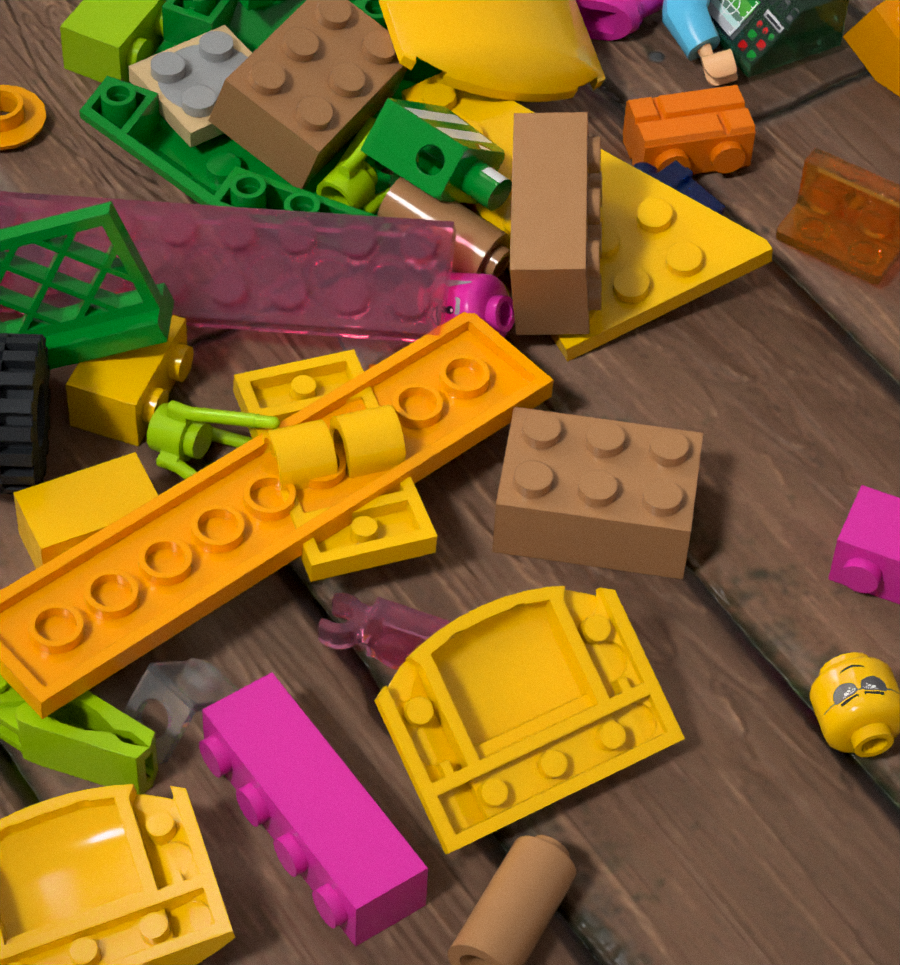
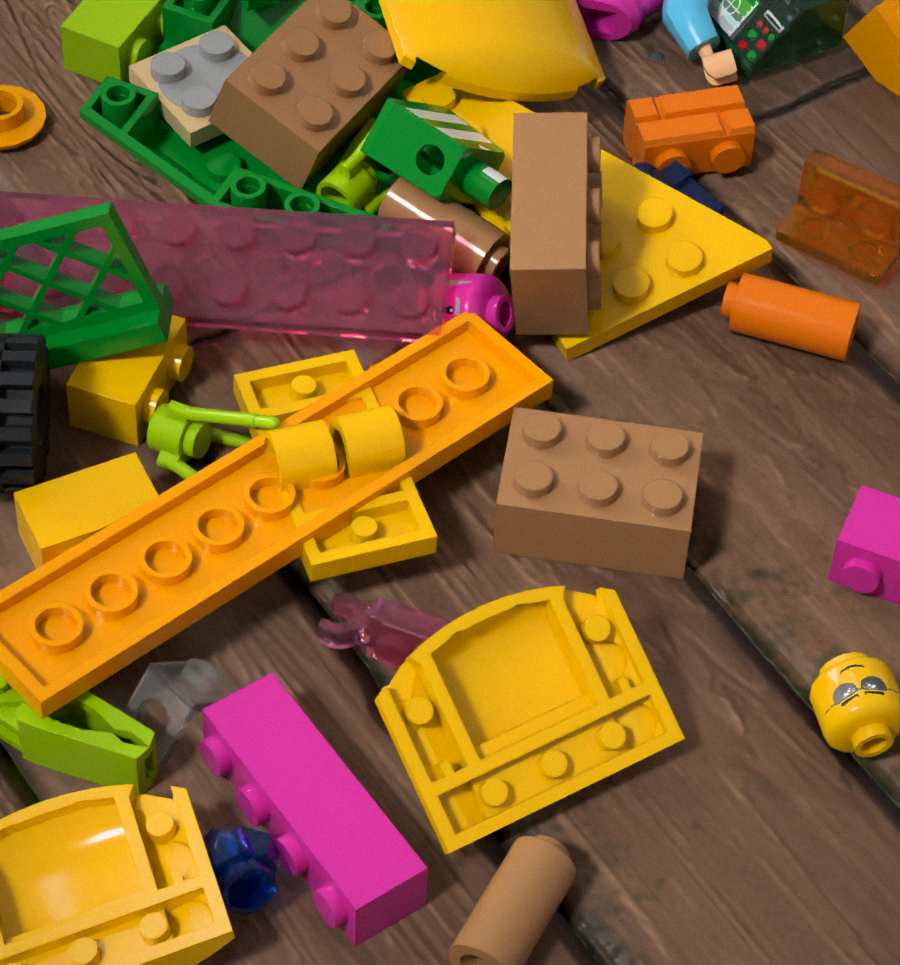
none -> clear blue rock [203,824,280,915]
none -> orange brick [720,272,862,362]

